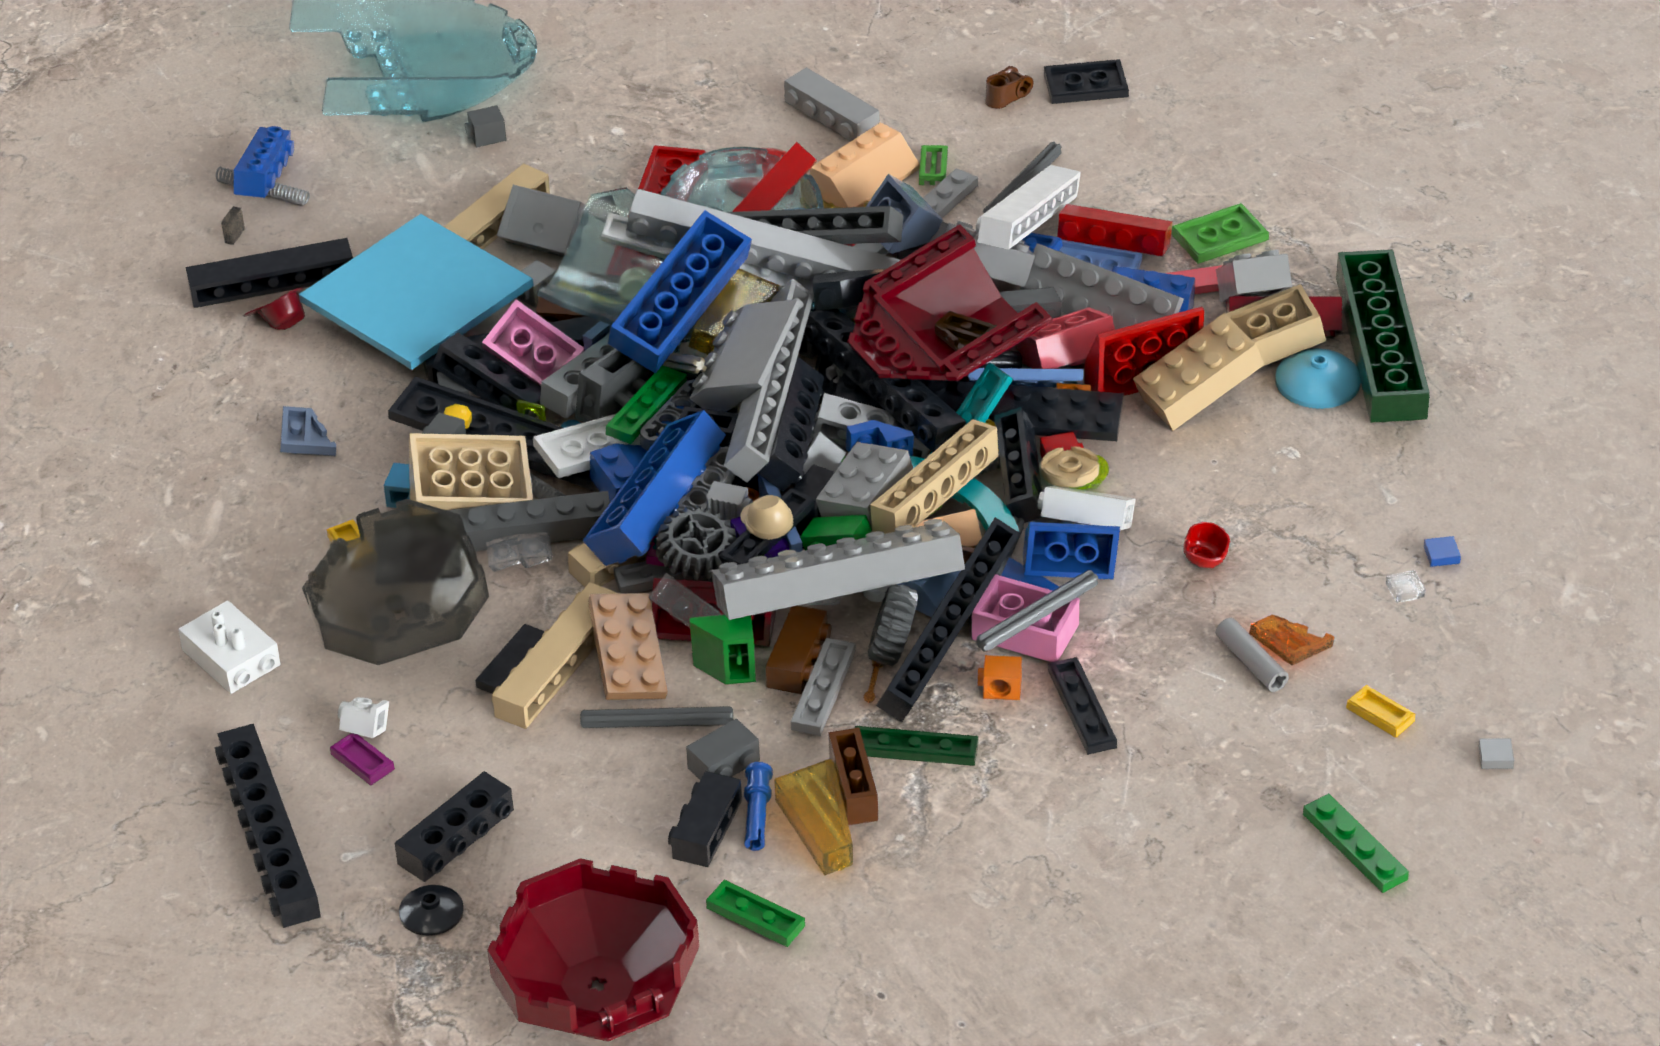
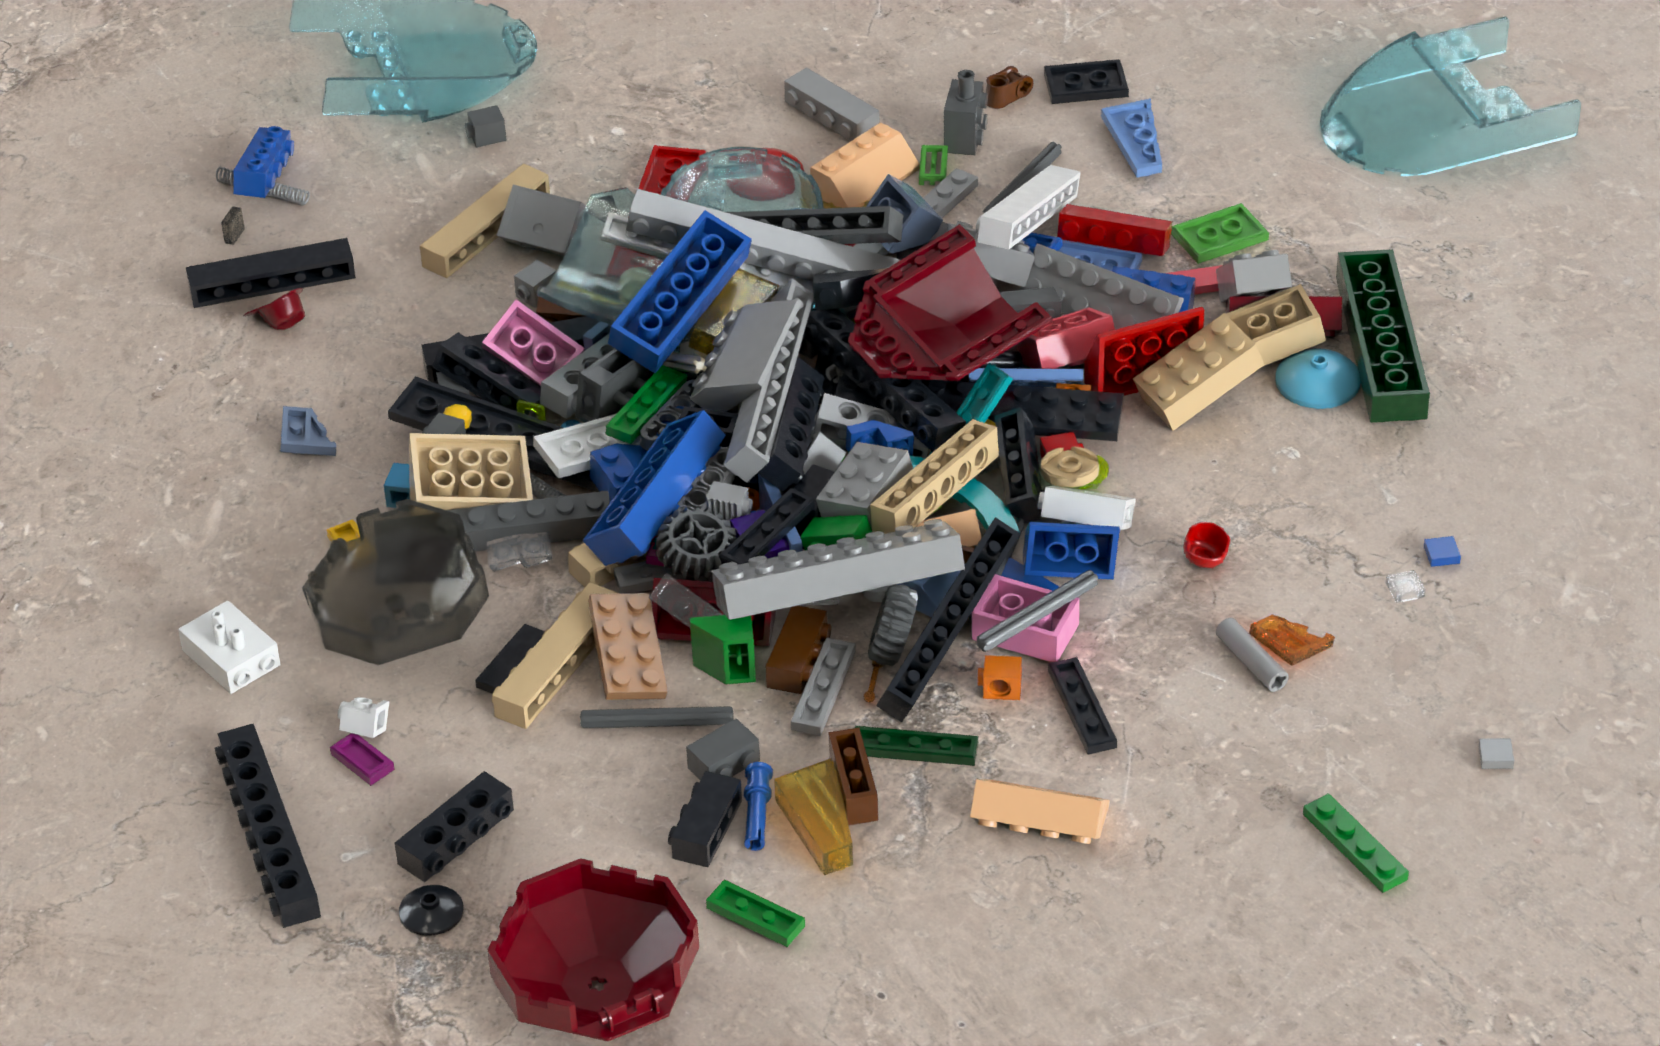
medium azure tile [299,214,534,370] -> none
red tile [732,142,817,212] -> none
tan hat [740,495,793,540] -> none
dark brown wing [935,311,997,351] -> none
yellow tile [1346,685,1416,738] -> none
none -> dark grey brick [944,70,988,156]
none -> light nougat slope [970,779,1110,844]
none -> medium blue wing [1101,98,1162,178]
none -> clear light blue windscreen [1320,16,1581,176]

